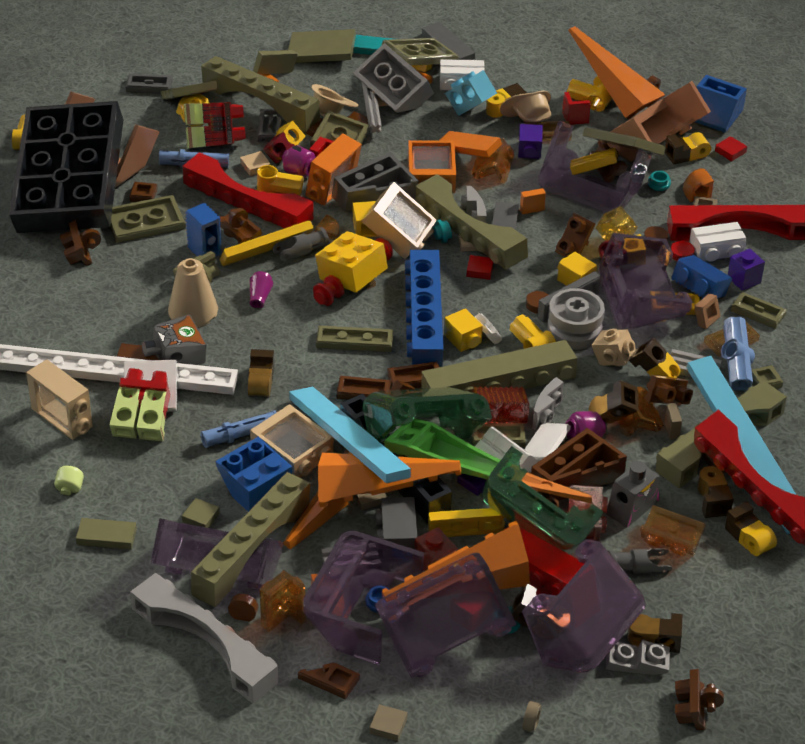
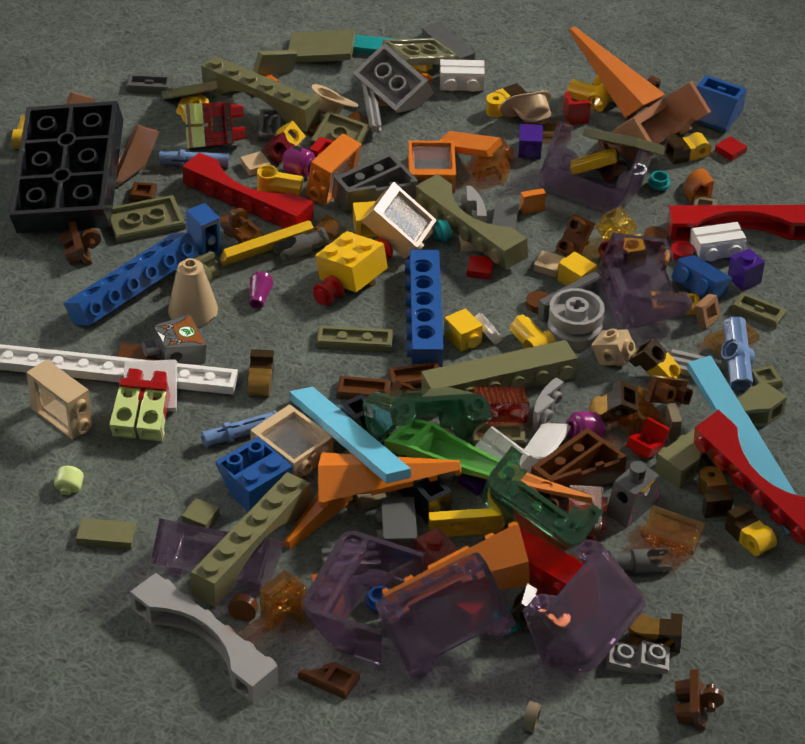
dark tan tile [370,704,408,741] -> none
medium azure brick [445,70,497,116] -> none
none -> blue brick [63,233,199,325]
none -> tan tile [533,250,565,277]
none -> red bracket [626,418,670,458]

